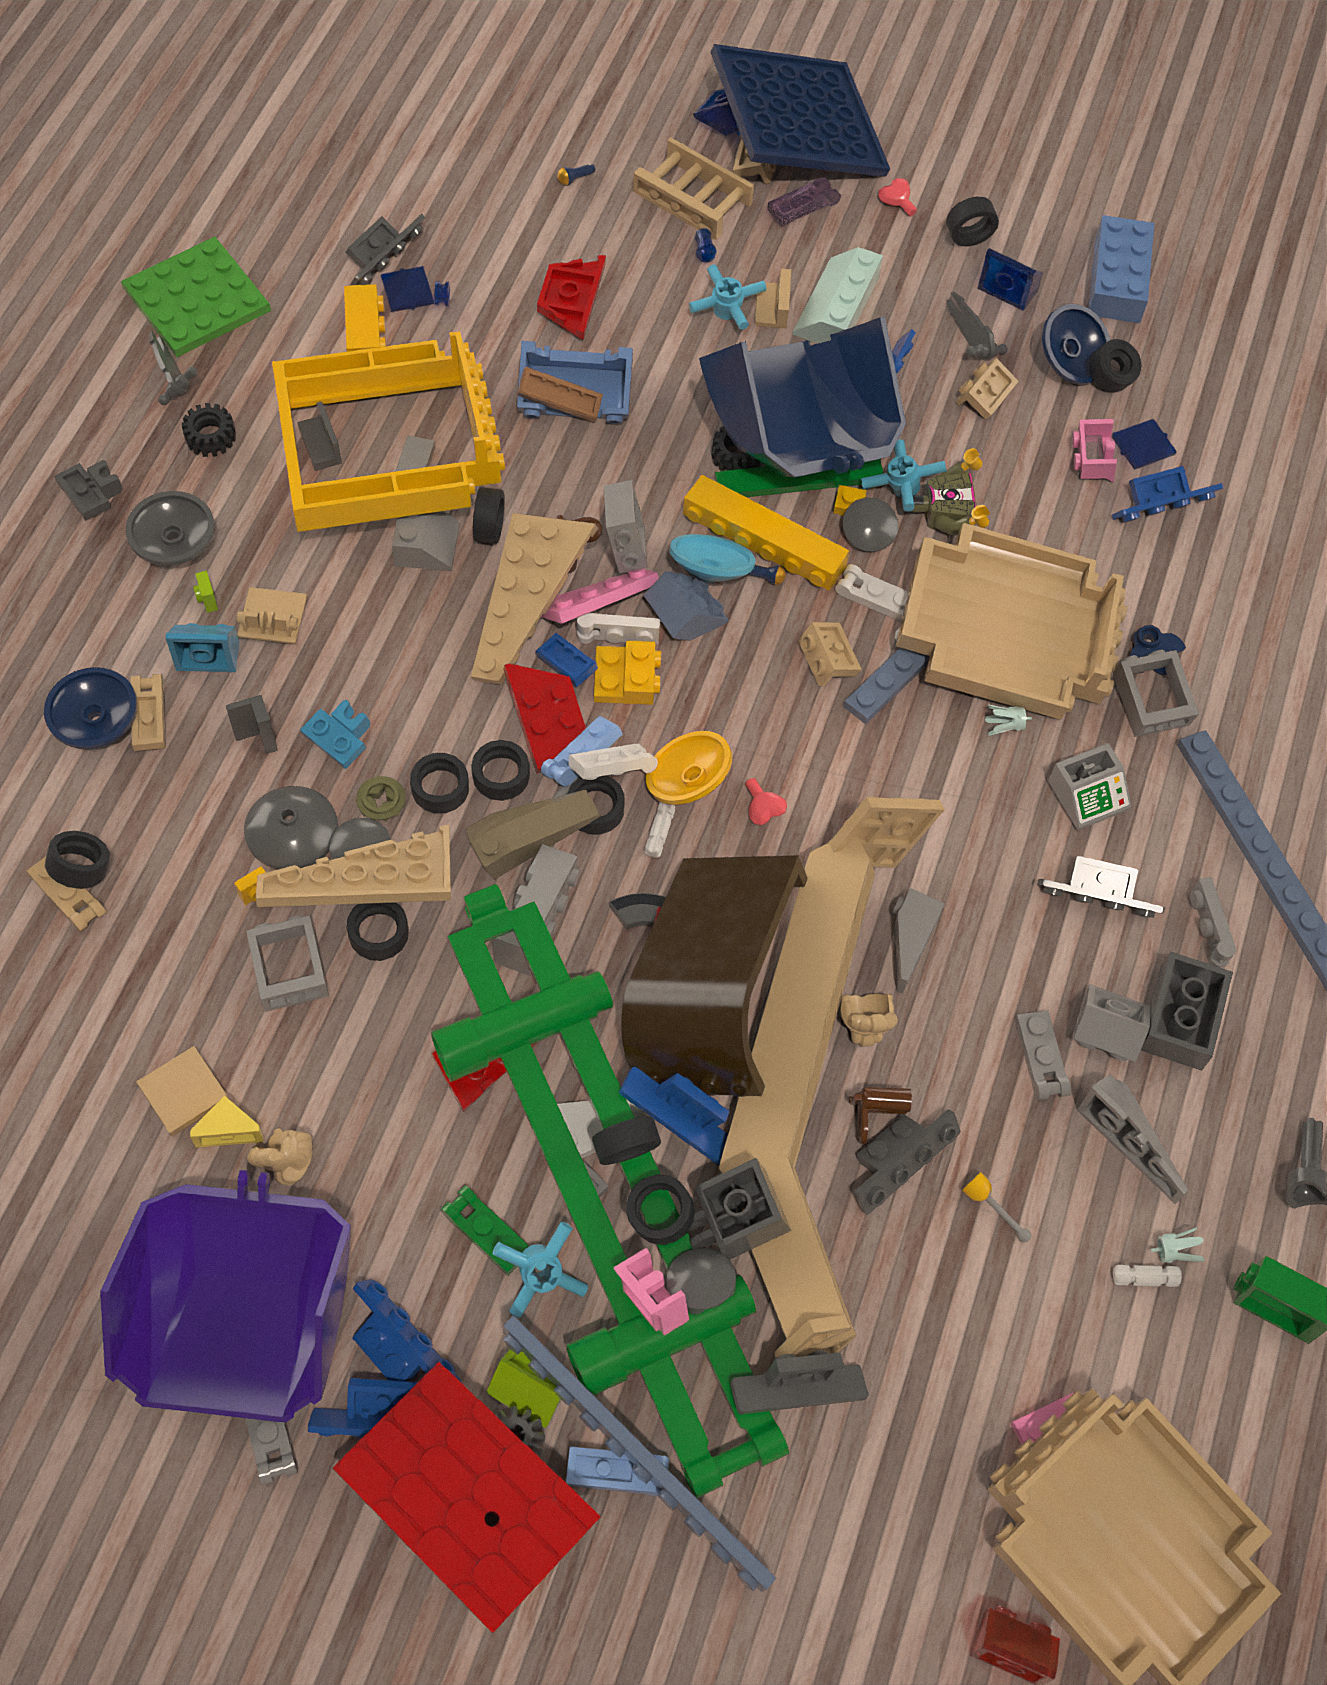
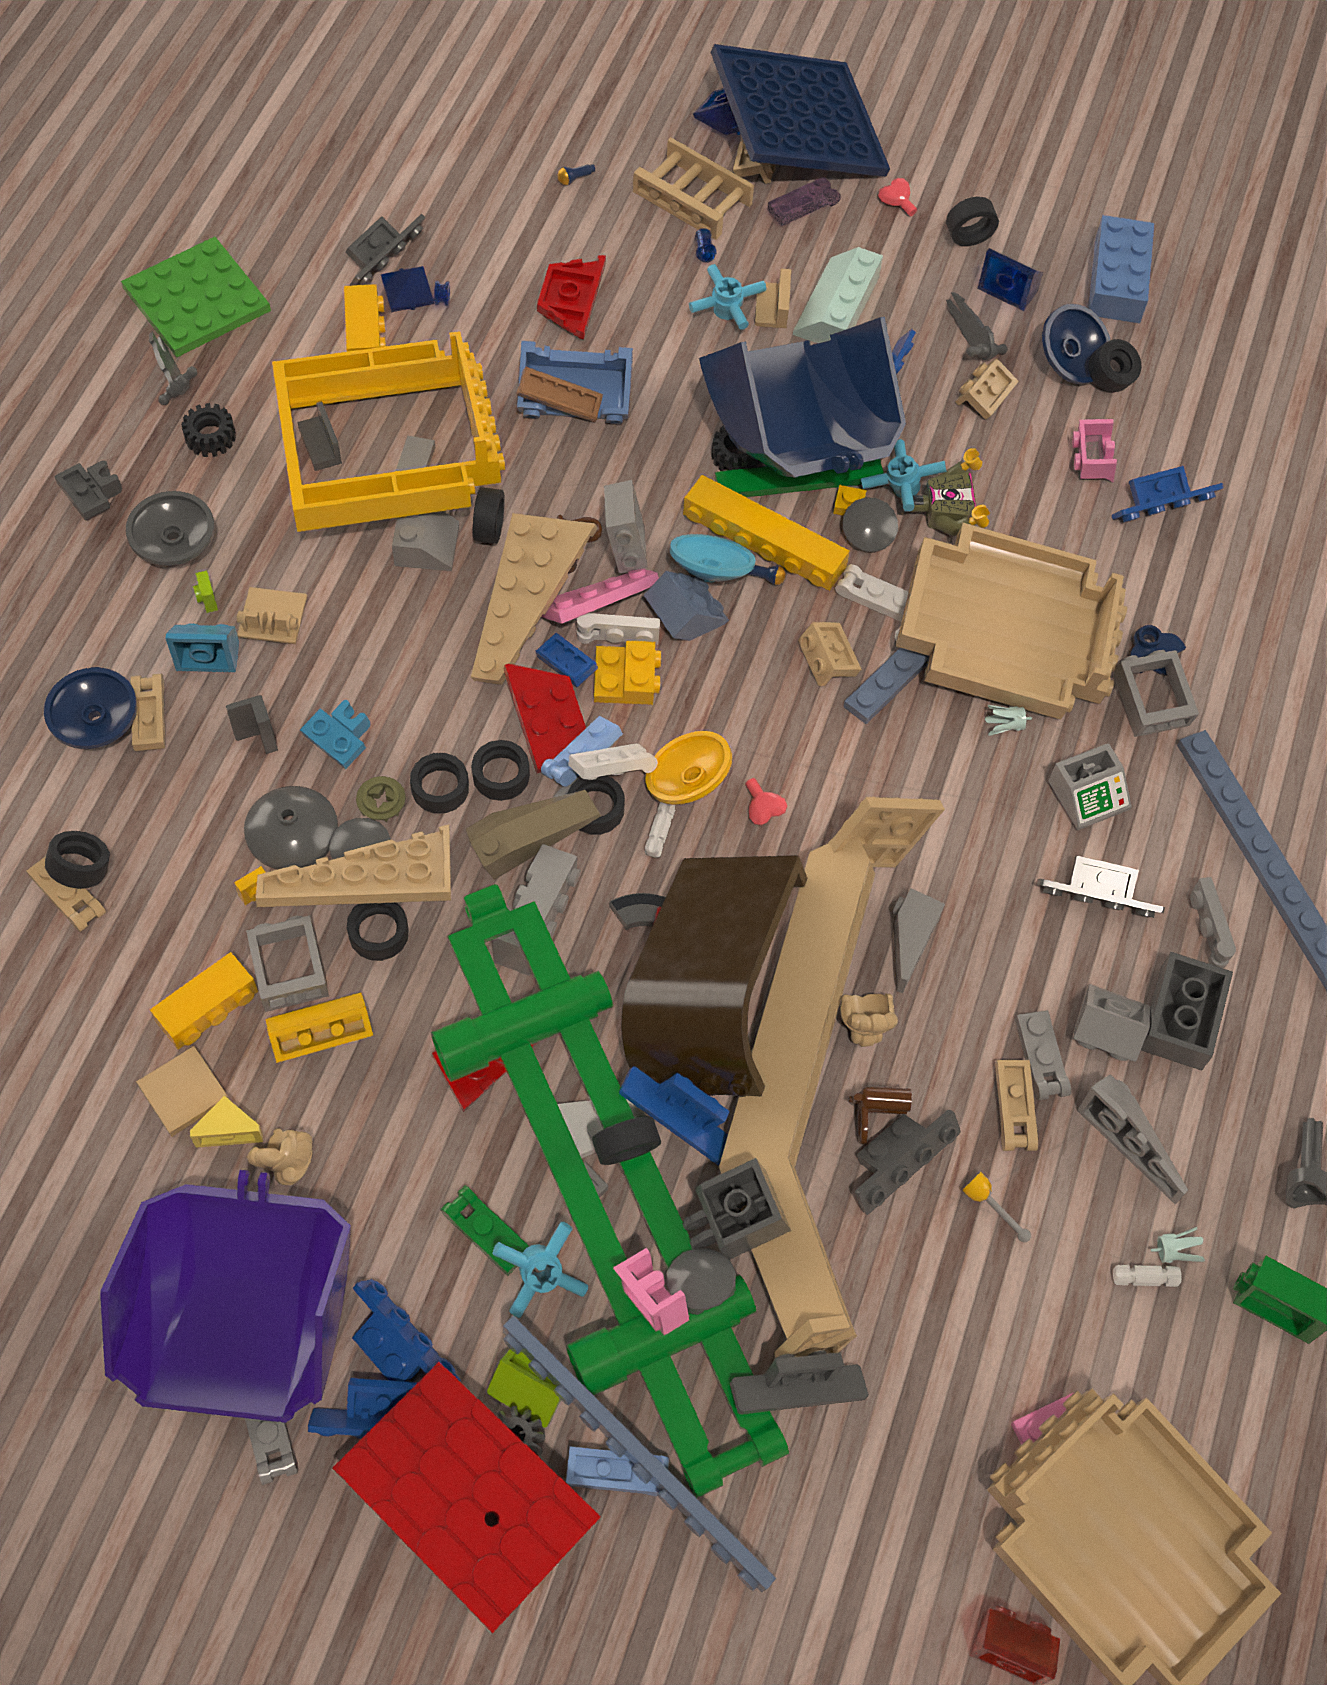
black tyre [626,1174,695,1245] -> none
clear blue piece [1111,418,1177,470] -> none
none -> yellow brick [150,952,258,1050]
none -> yellow brick [266,992,374,1063]
none -> tan plate [995,1060,1038,1151]

